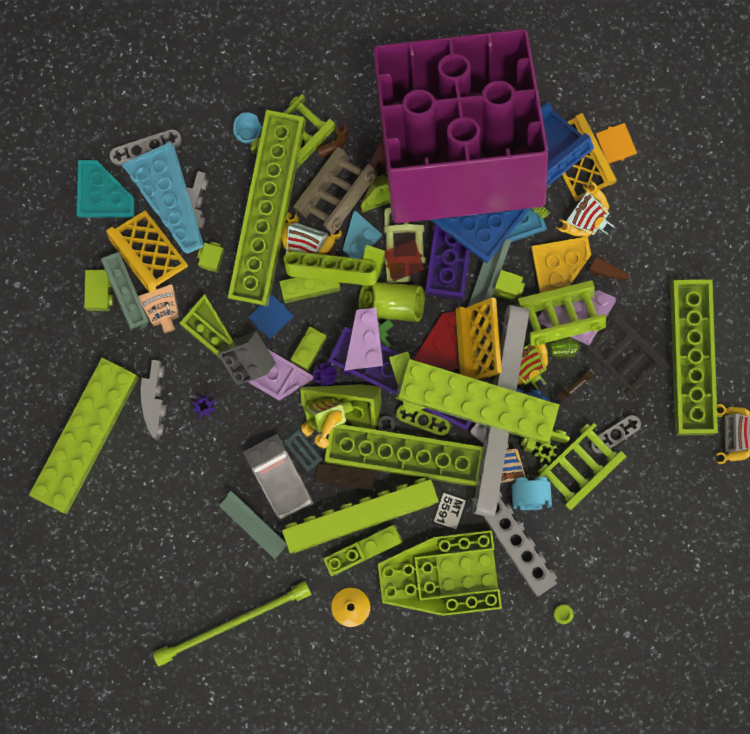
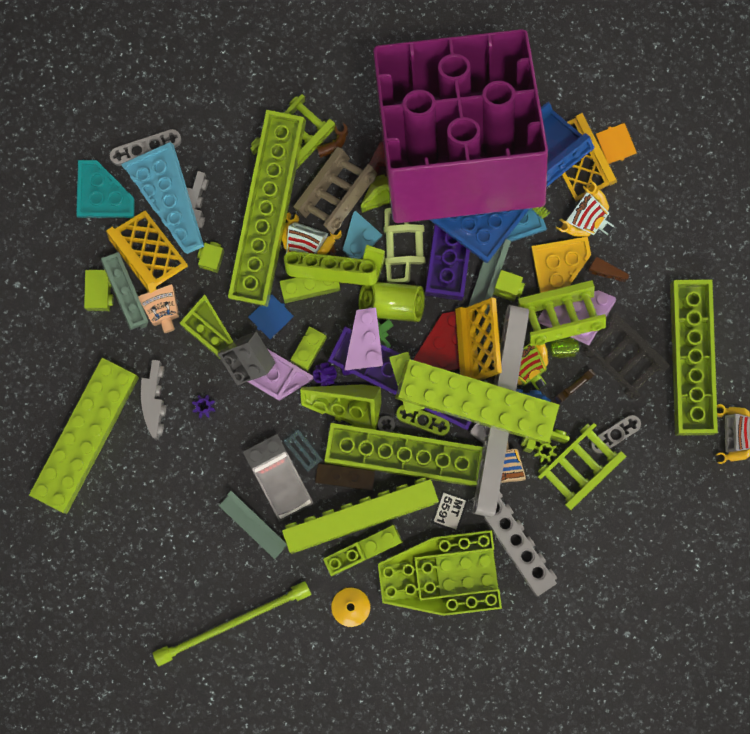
medium azure hair [233,112,262,144] -> none
torso [301,398,353,448] -> none
clear red piece [385,240,425,281] -> none
medium azure brick [512,477,552,510] -> none
lime tile [553,605,574,624] -> none

